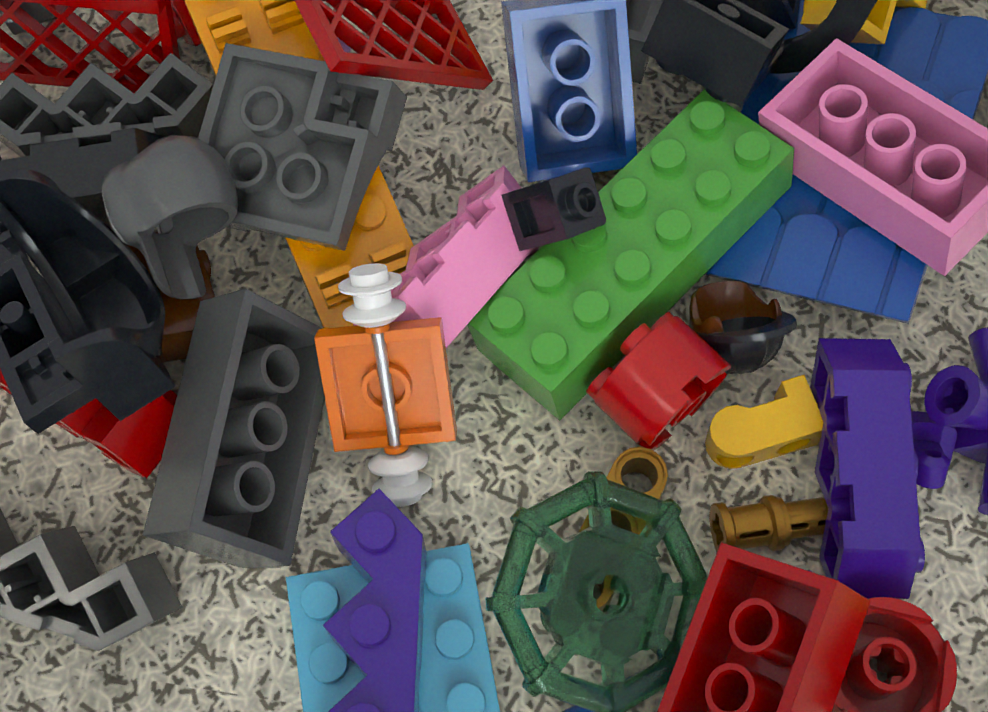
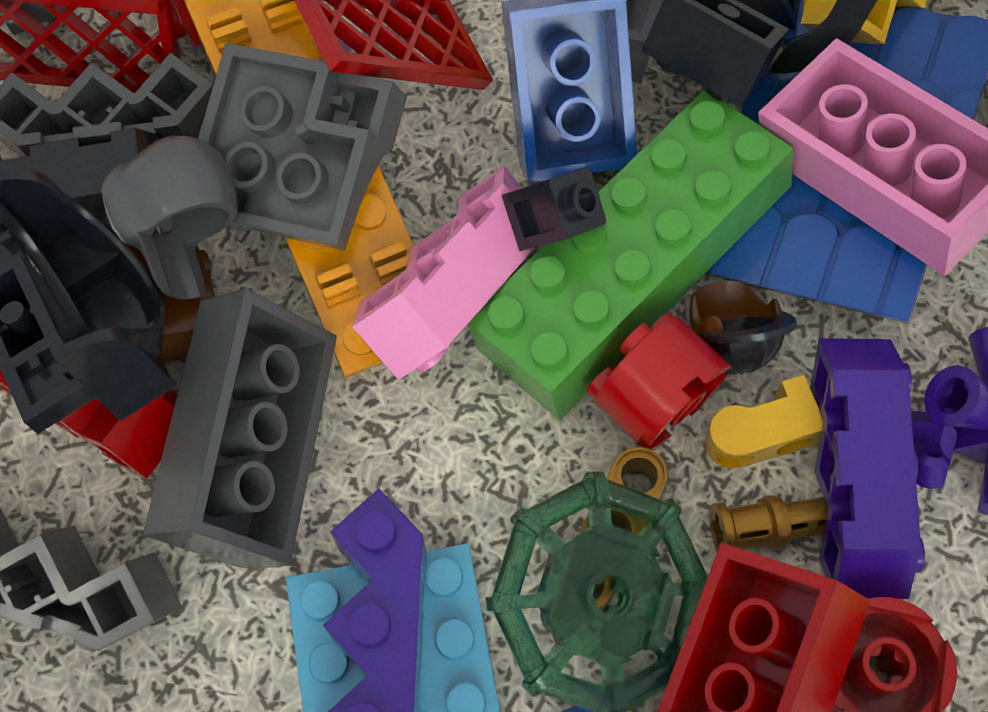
orange plate [314,263,457,507] -> none

